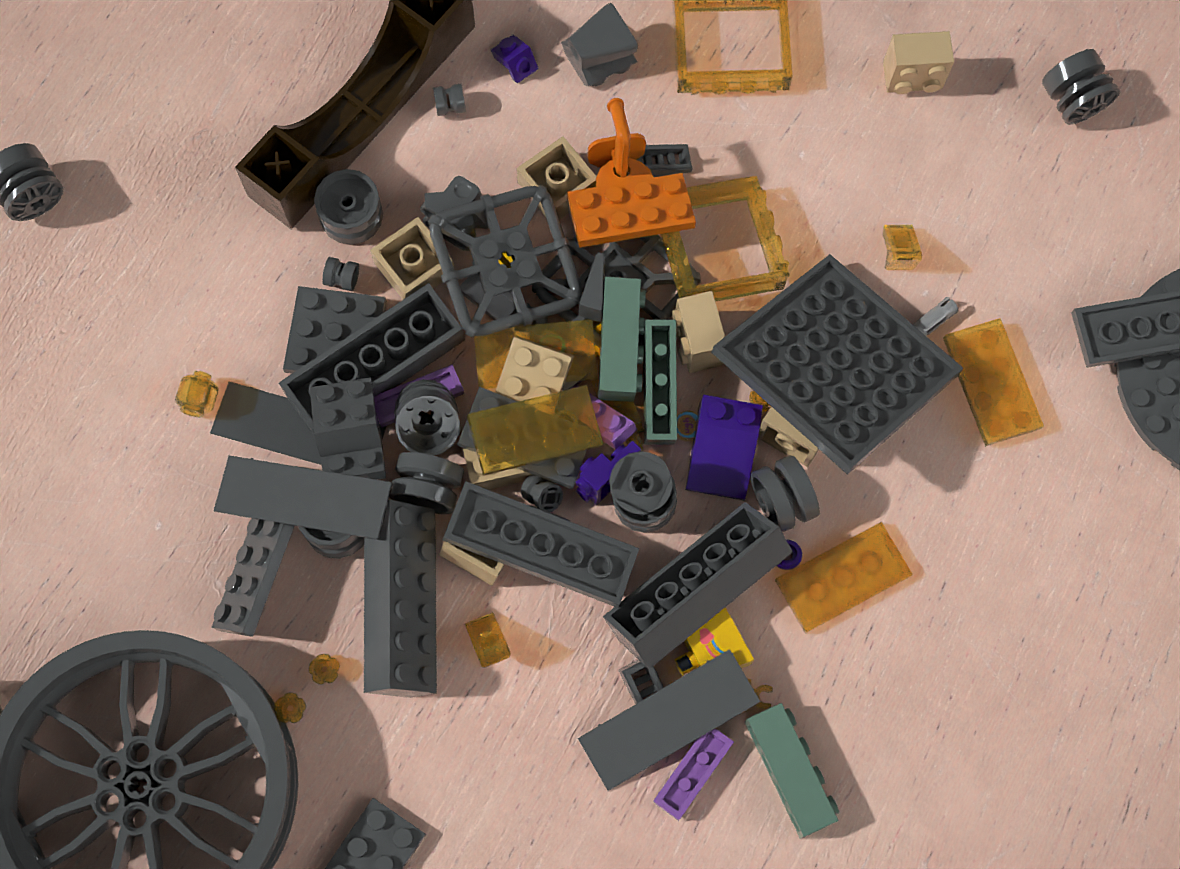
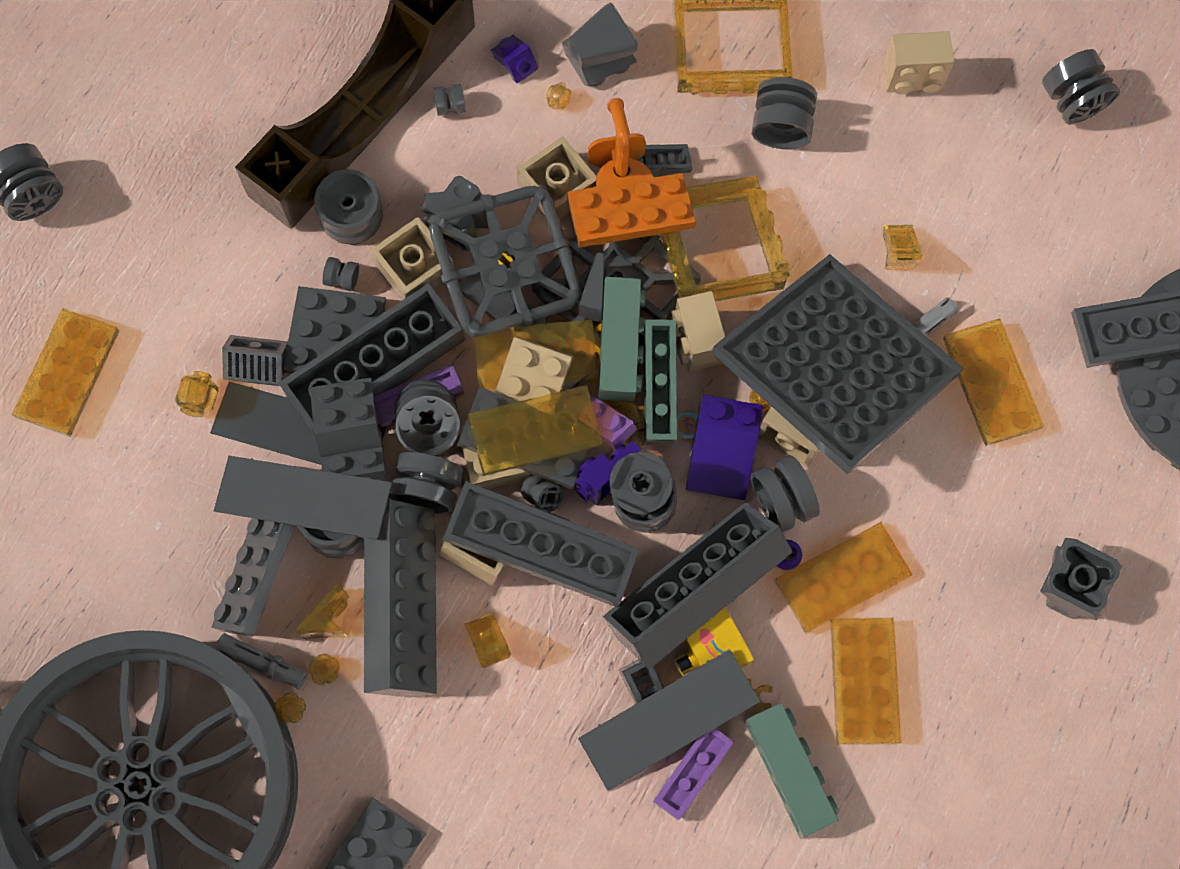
none -> clear yellow plate [12,308,119,437]
none -> light grey pin [215,633,308,690]
none -> flat silver panel [222,335,288,386]
none -> clear yellow slope [294,583,350,639]
none -> clear yellow plate [546,82,571,110]
none -> dark grey wheel [751,77,818,150]
none -> clear yellow plate [830,618,901,745]
none -> dark grey piece [1040,538,1122,620]

